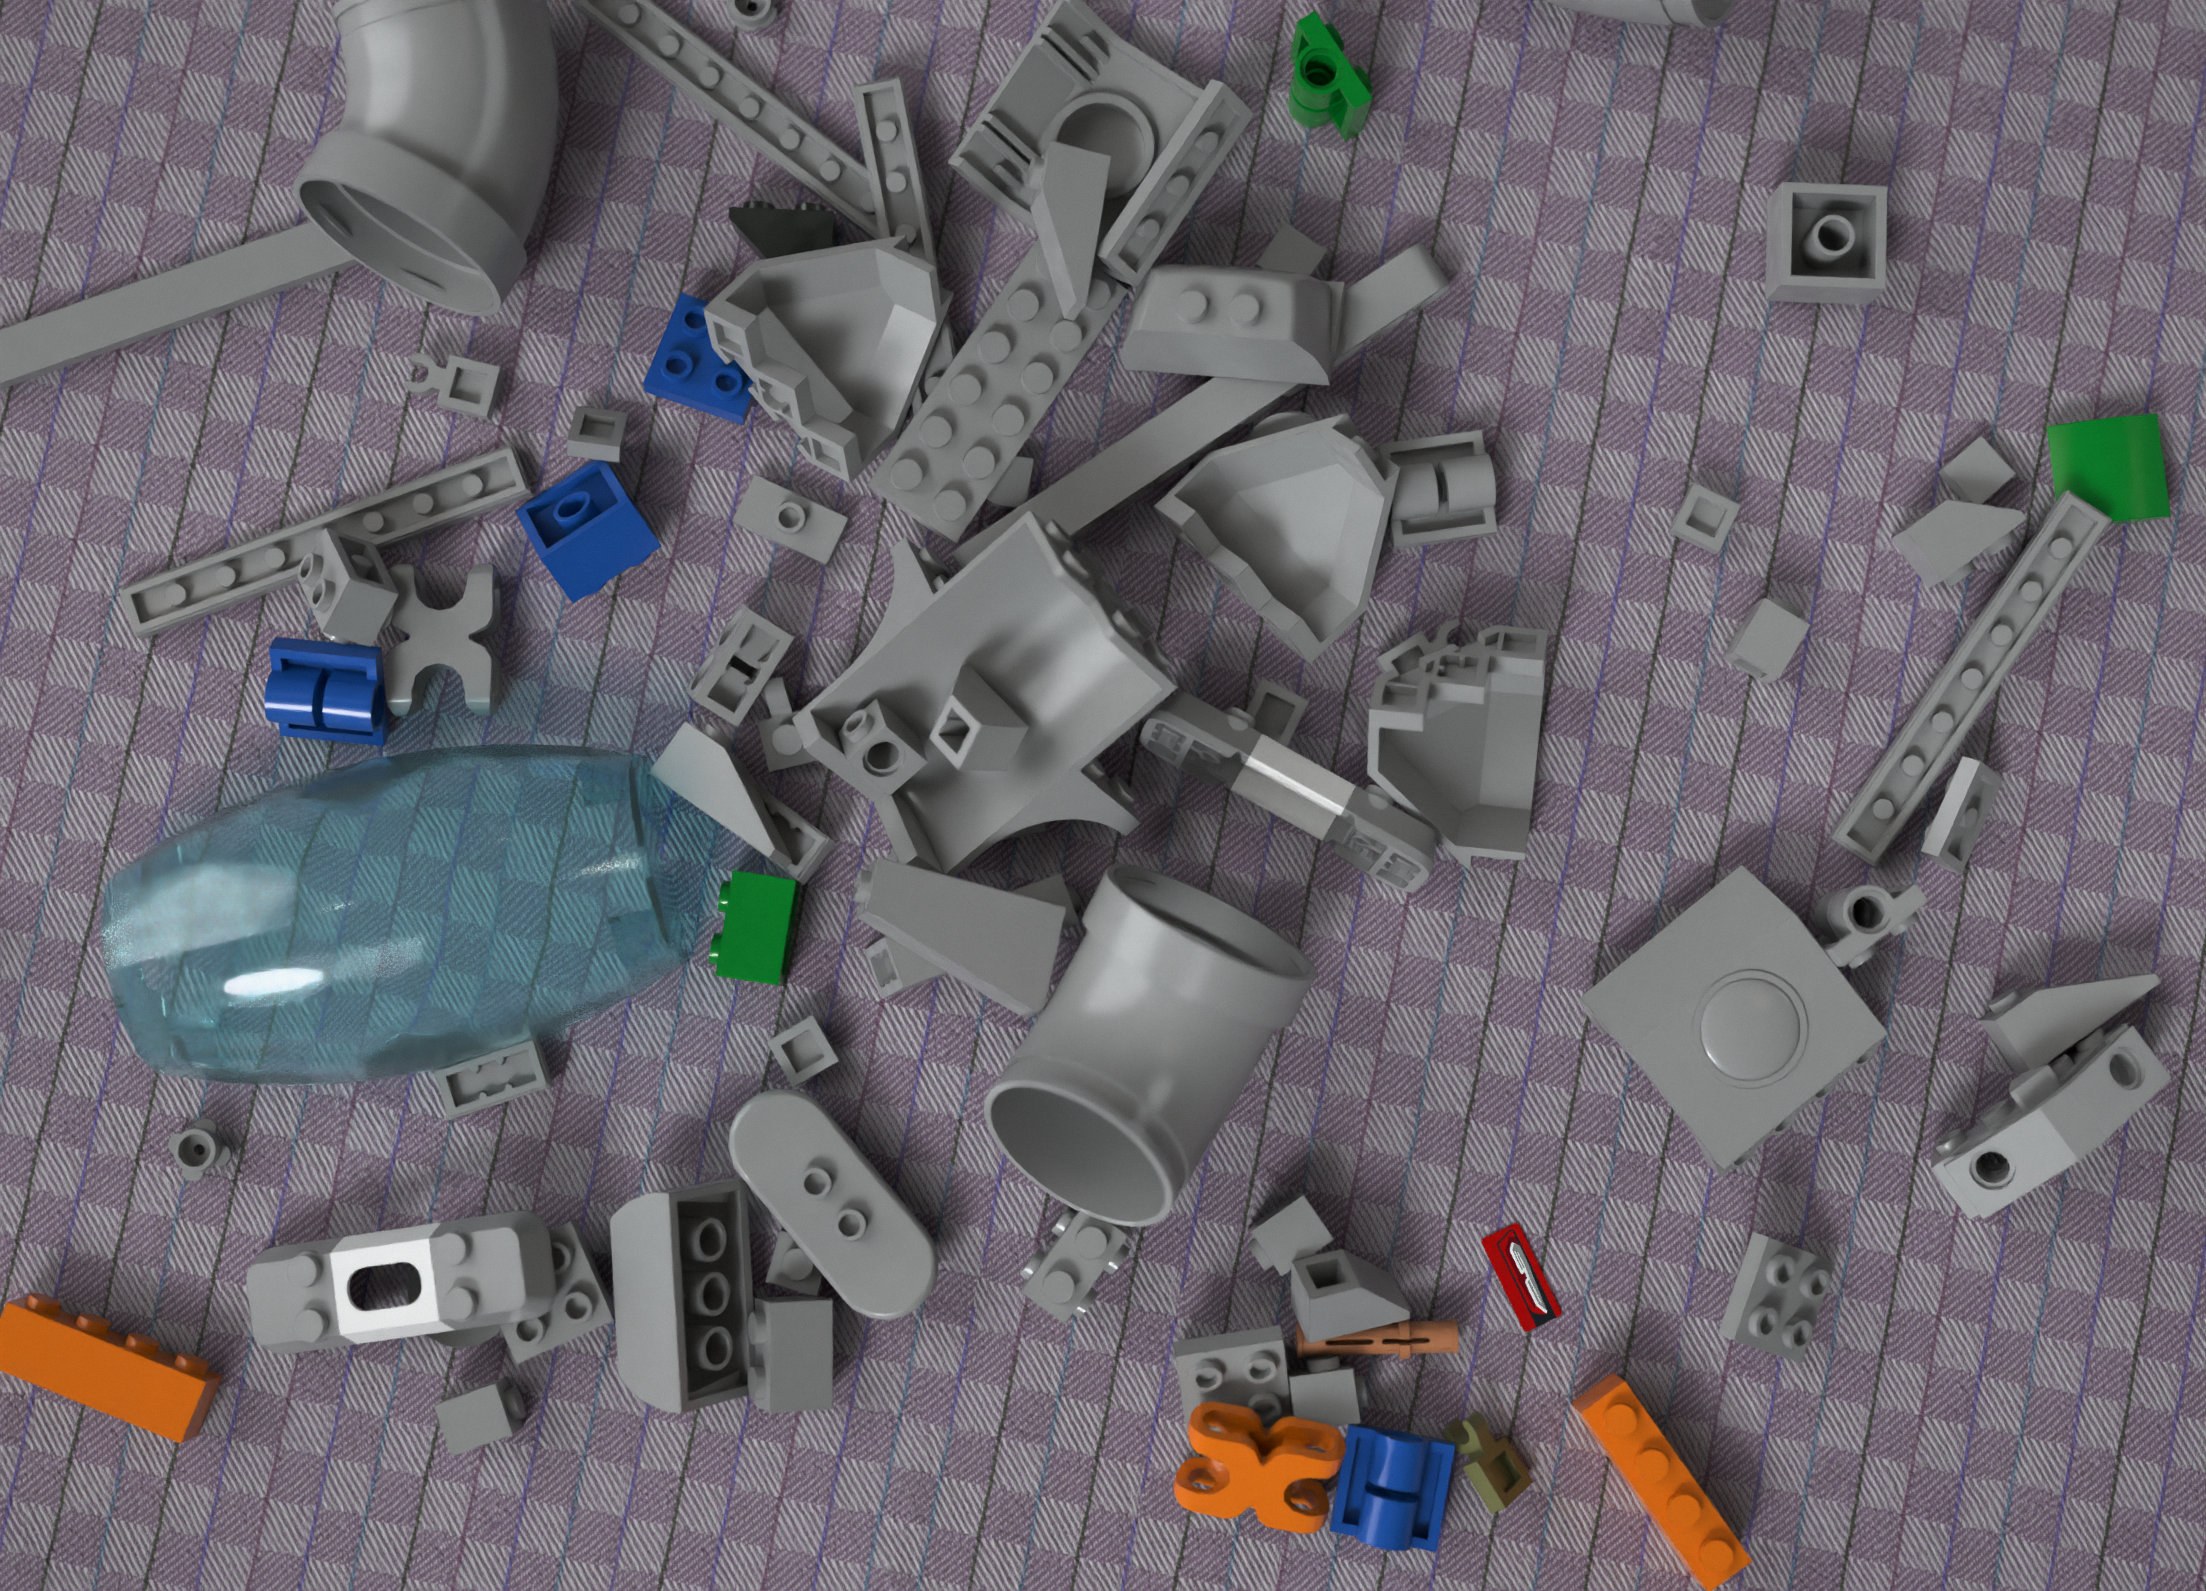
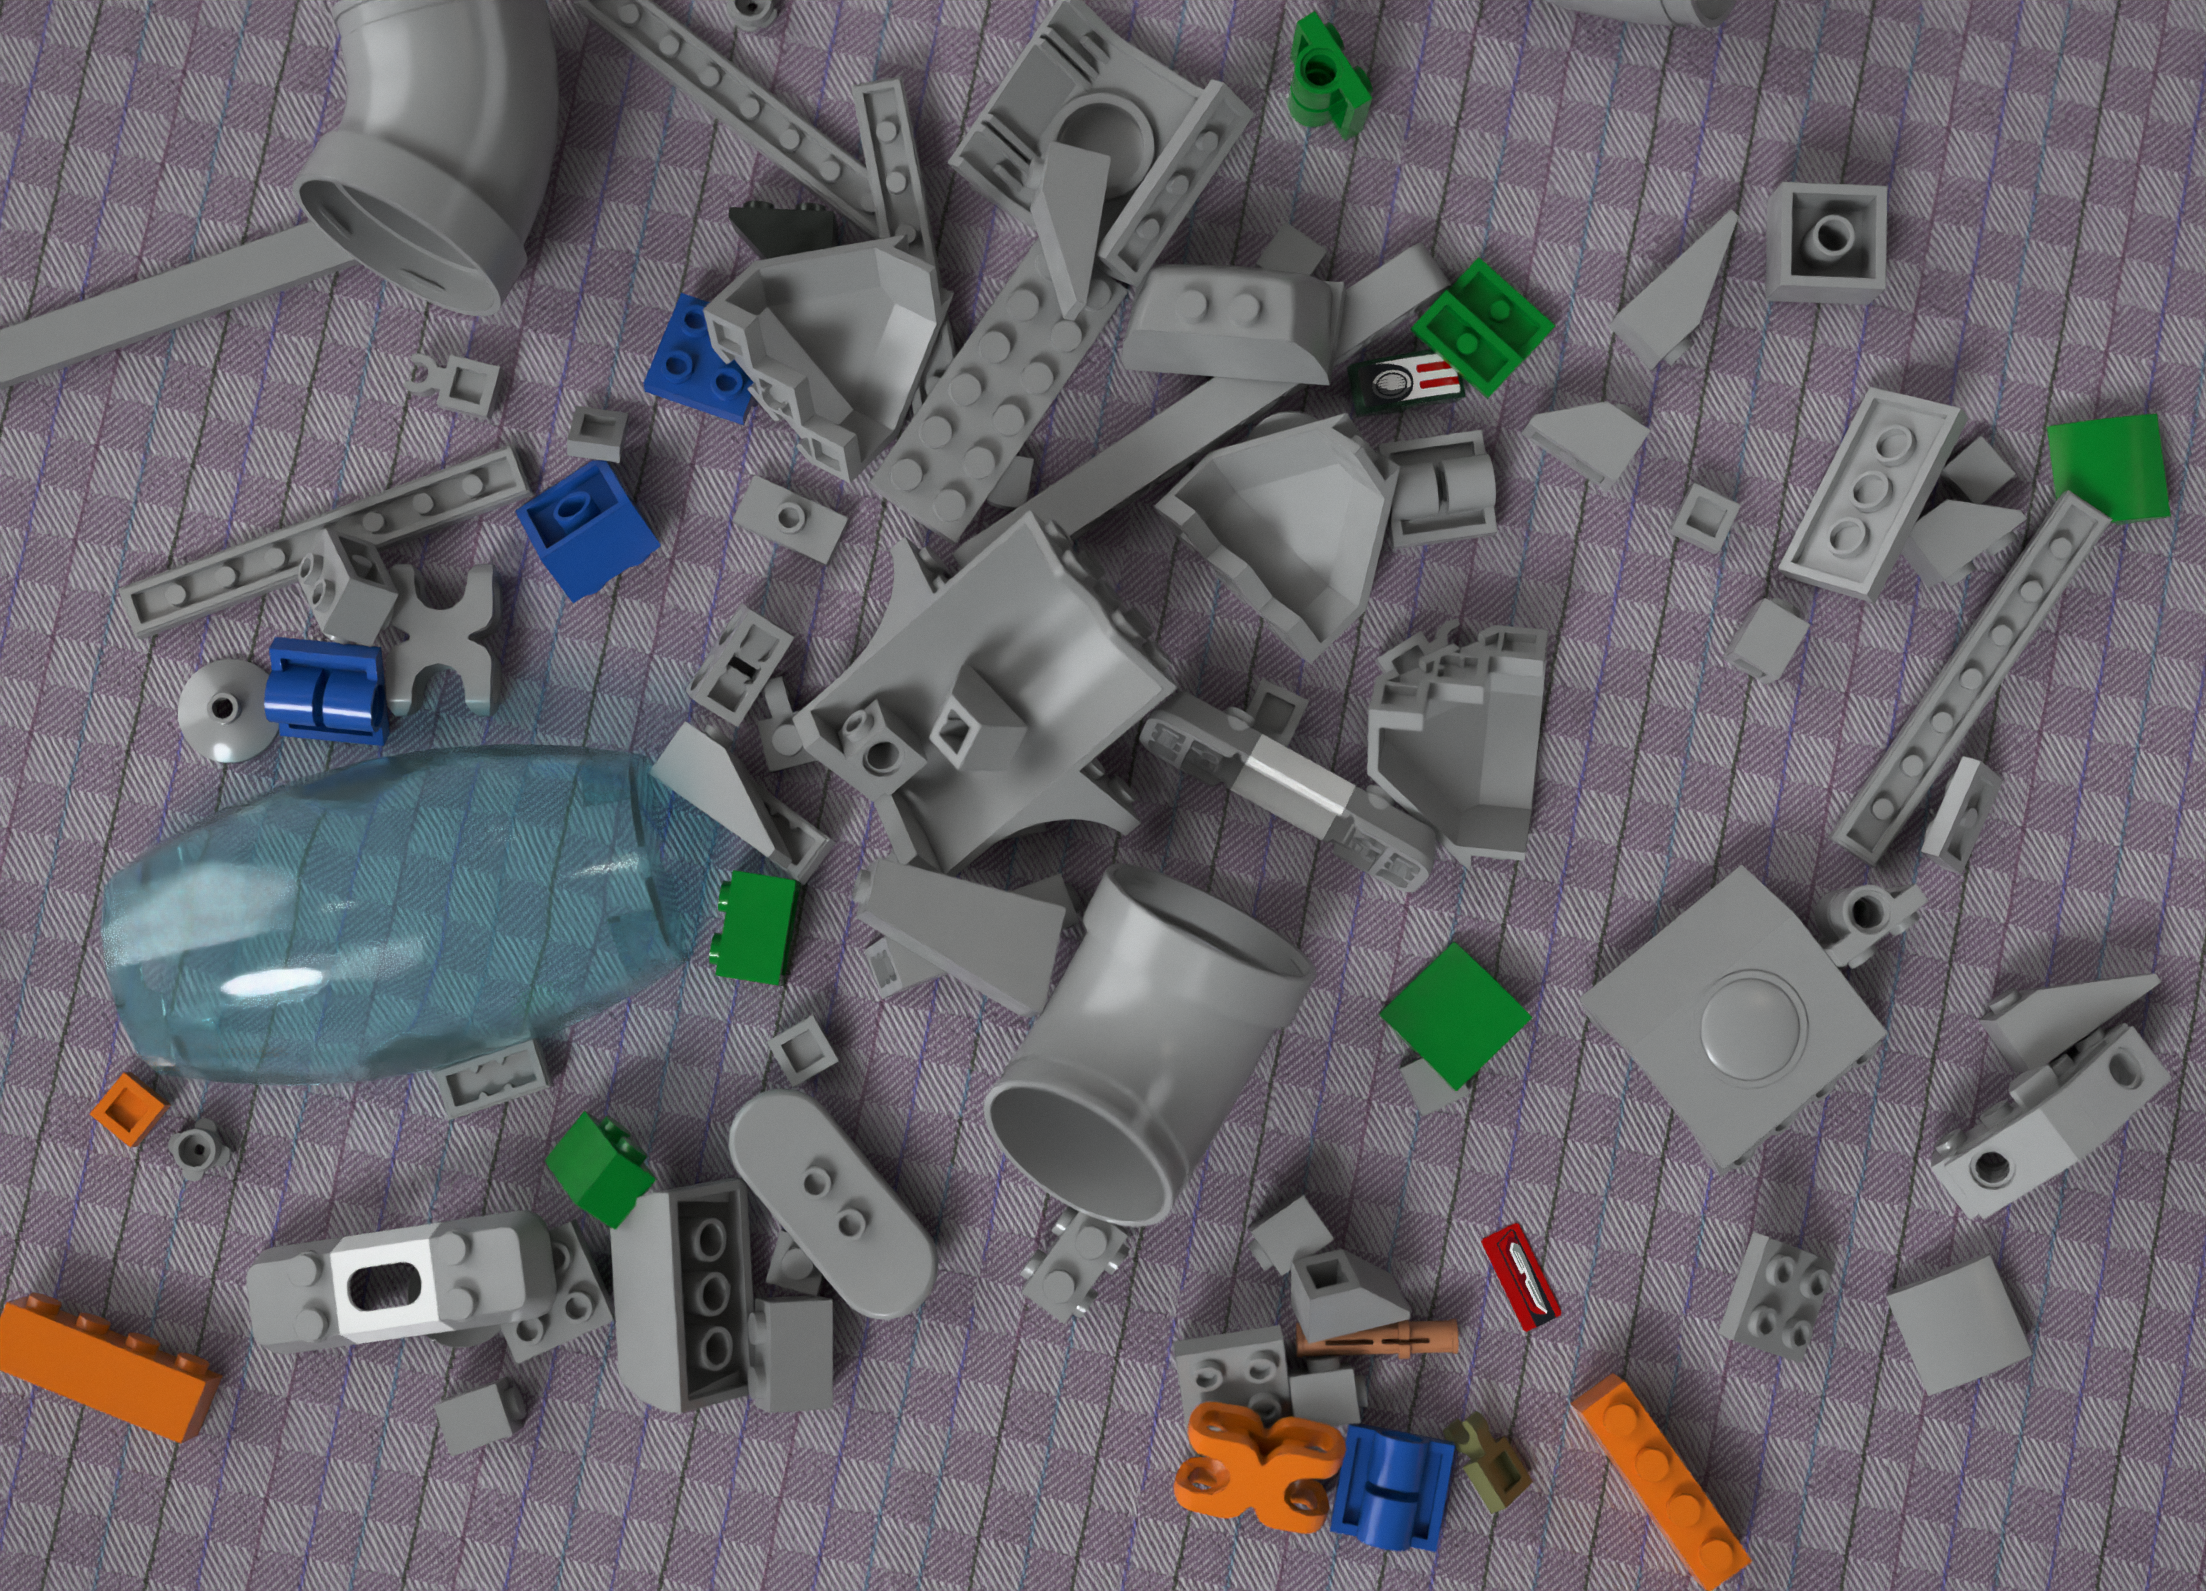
none -> orange plate [90,1072,171,1148]
none -> light grey dish [178,659,280,763]
none -> green brick [544,1110,657,1231]
none -> slope [1346,349,1466,417]
none -> green slope [1378,942,1533,1092]
none -> light grey tile [1398,1057,1470,1117]
none -> green slope [1410,257,1555,399]
none -> light grey slope [1521,401,1651,492]
none -> light grey slope [1609,209,1739,371]
none -> light grey plate [1778,387,1968,604]
none -> light grey slope [1886,1253,2033,1396]

